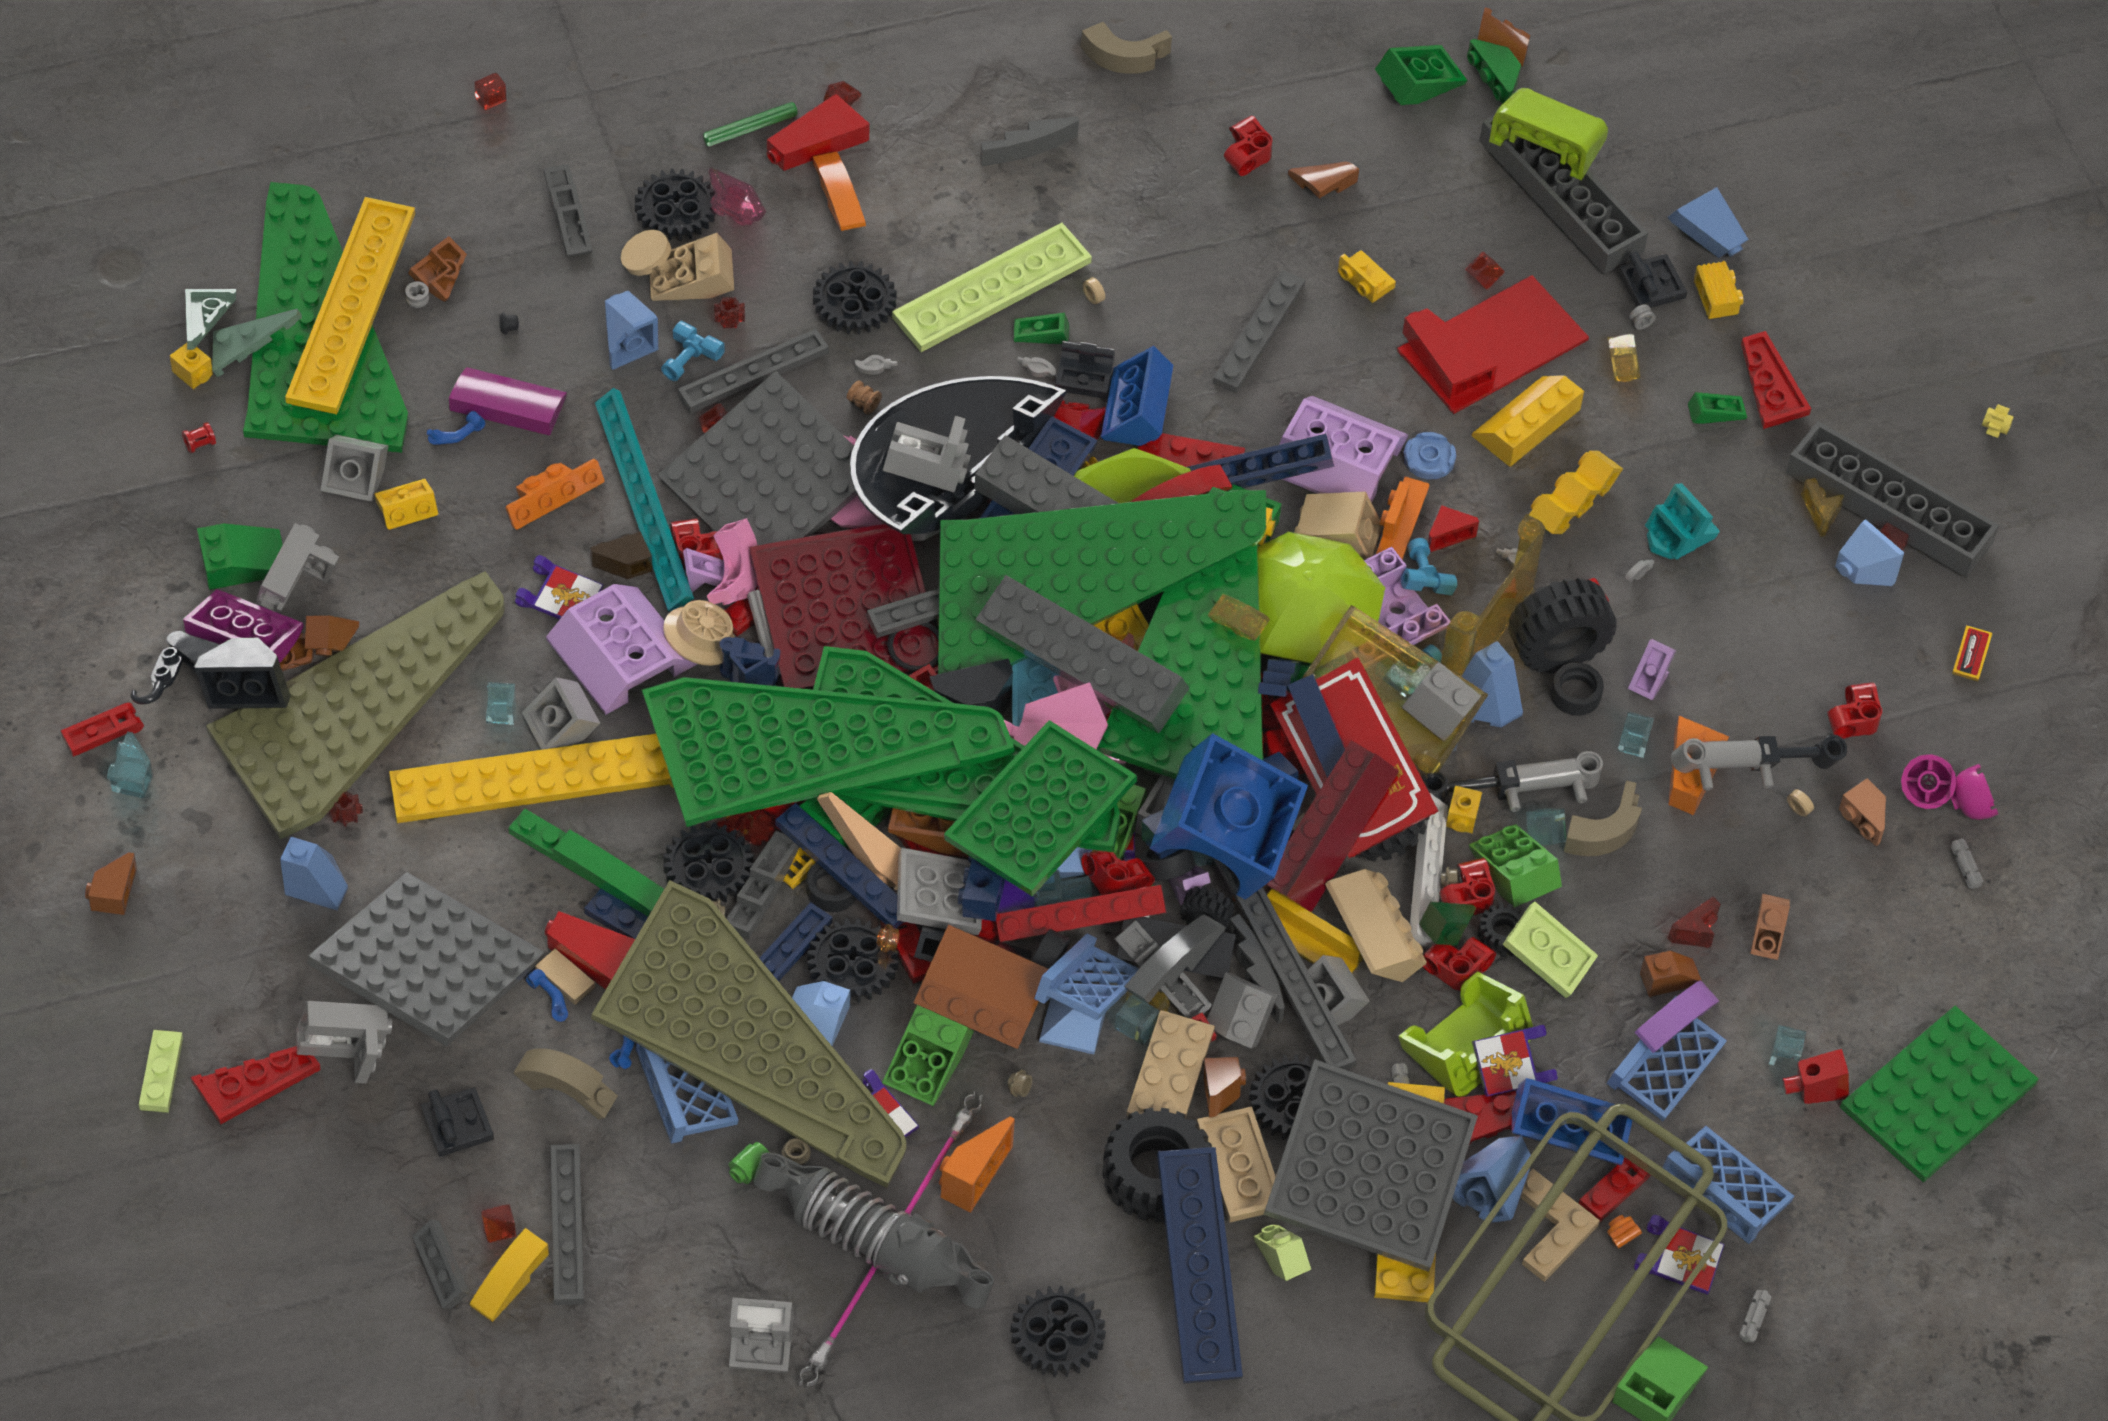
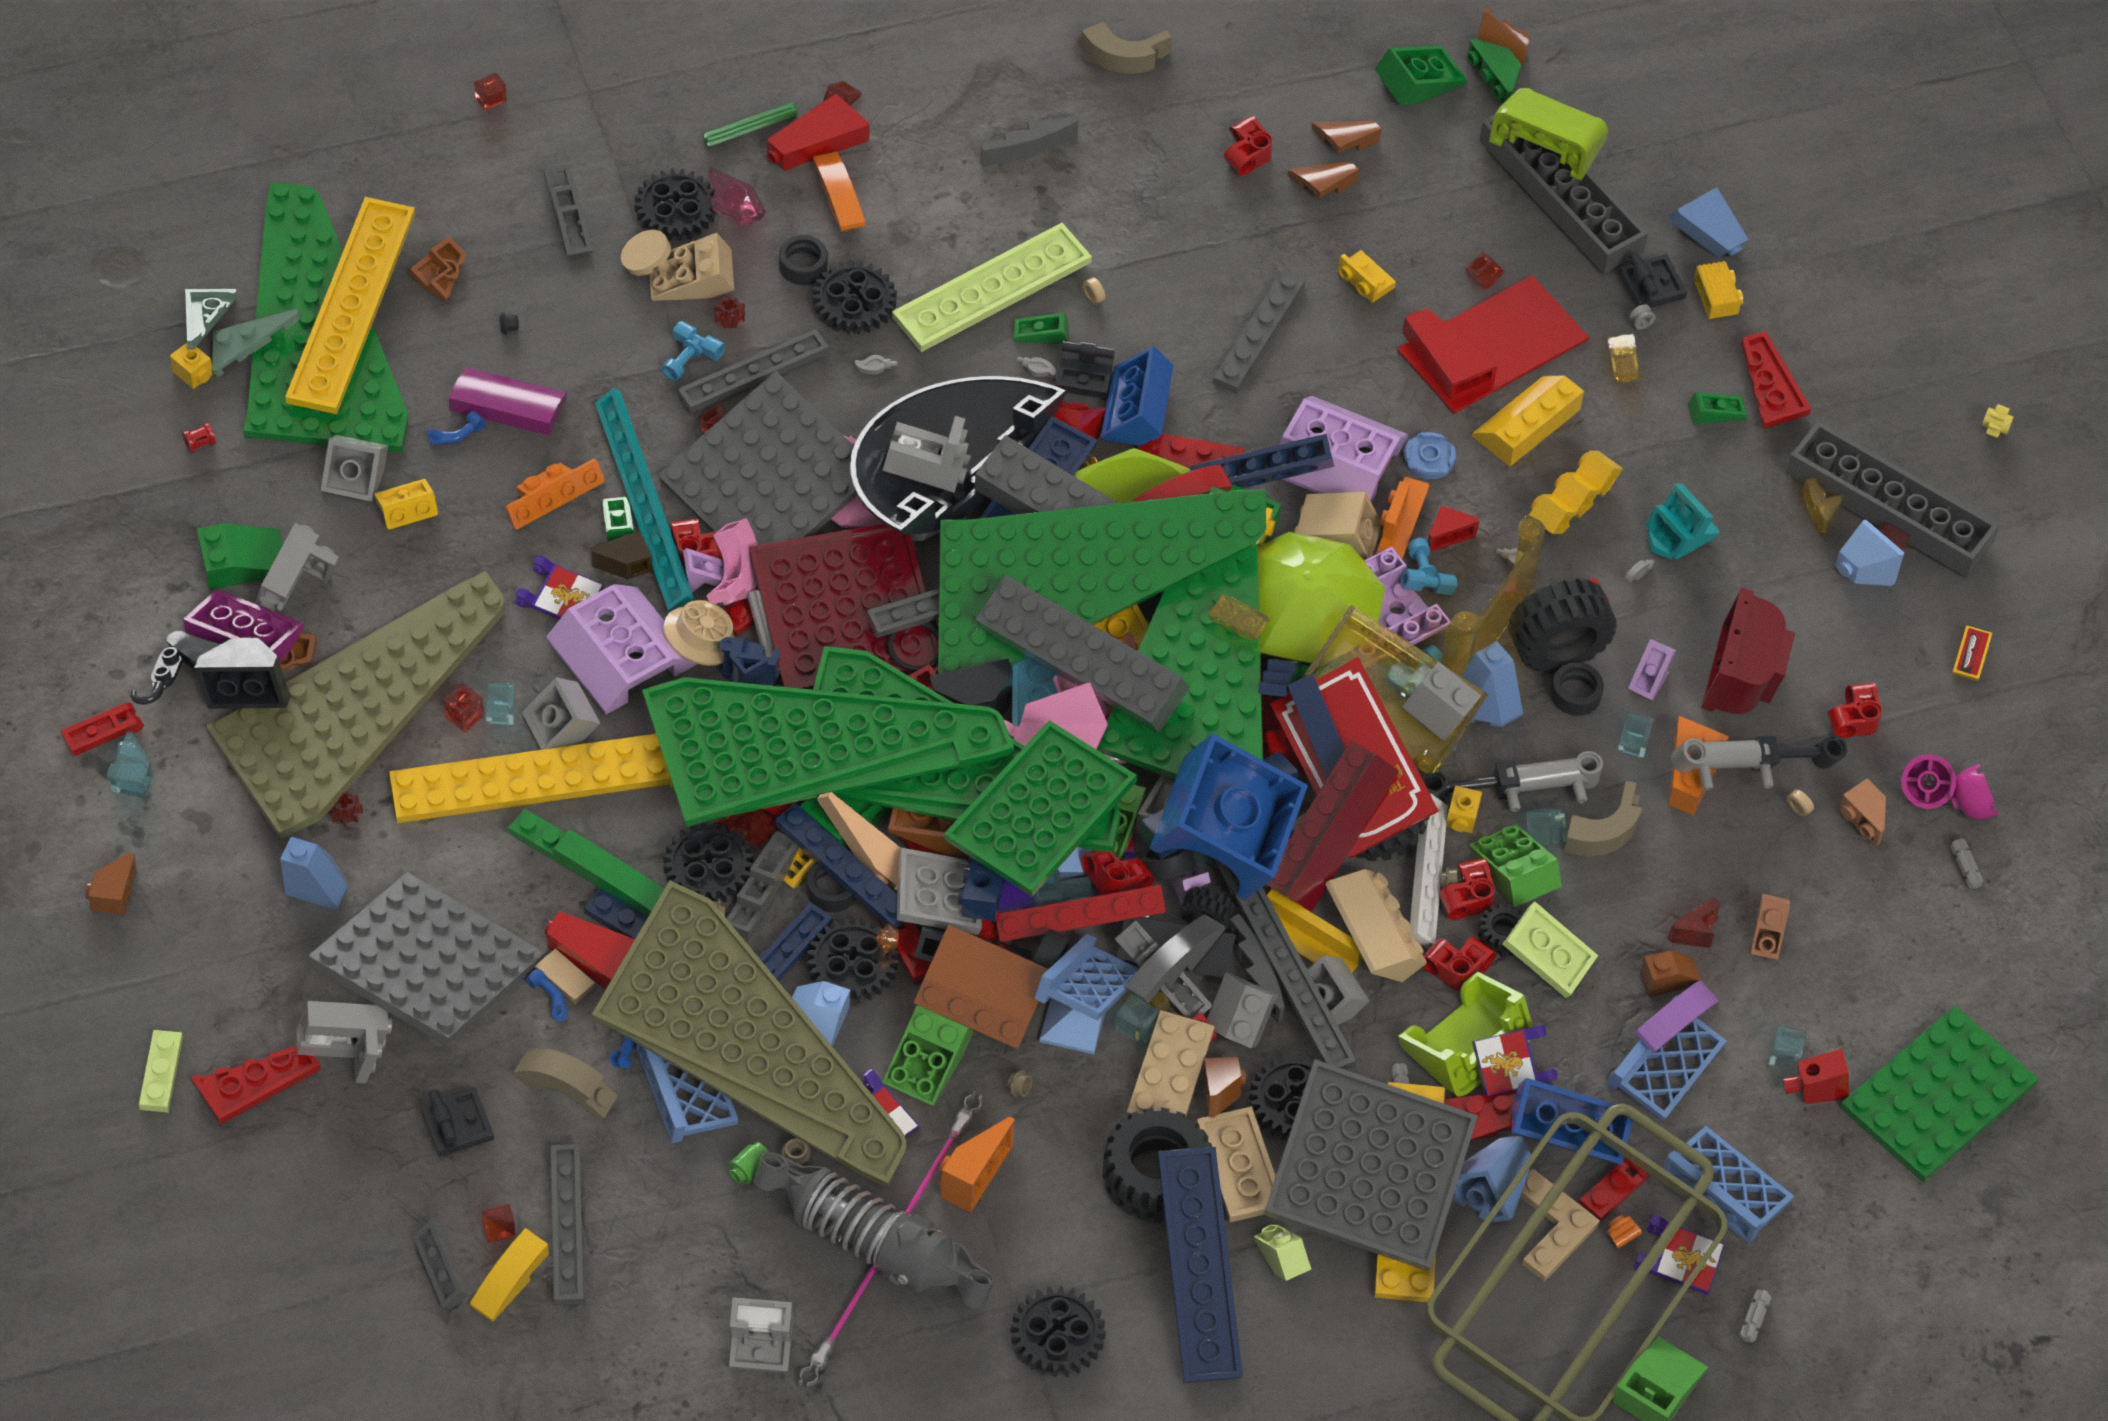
dark orange slope [305,615,359,656] -> none
light grey bush [405,281,429,308] -> none
medium blue slope [605,291,658,370] -> none
medium nougat bush [846,380,882,415] -> none
dark green slope [1419,901,1476,946] -> none
none -> clear red brick [444,683,484,733]
none -> green slope [602,497,634,542]
none -> black tyre [779,235,828,285]
none -> dark orange slope [1312,120,1382,154]
none -> dark red container [1701,587,1795,714]

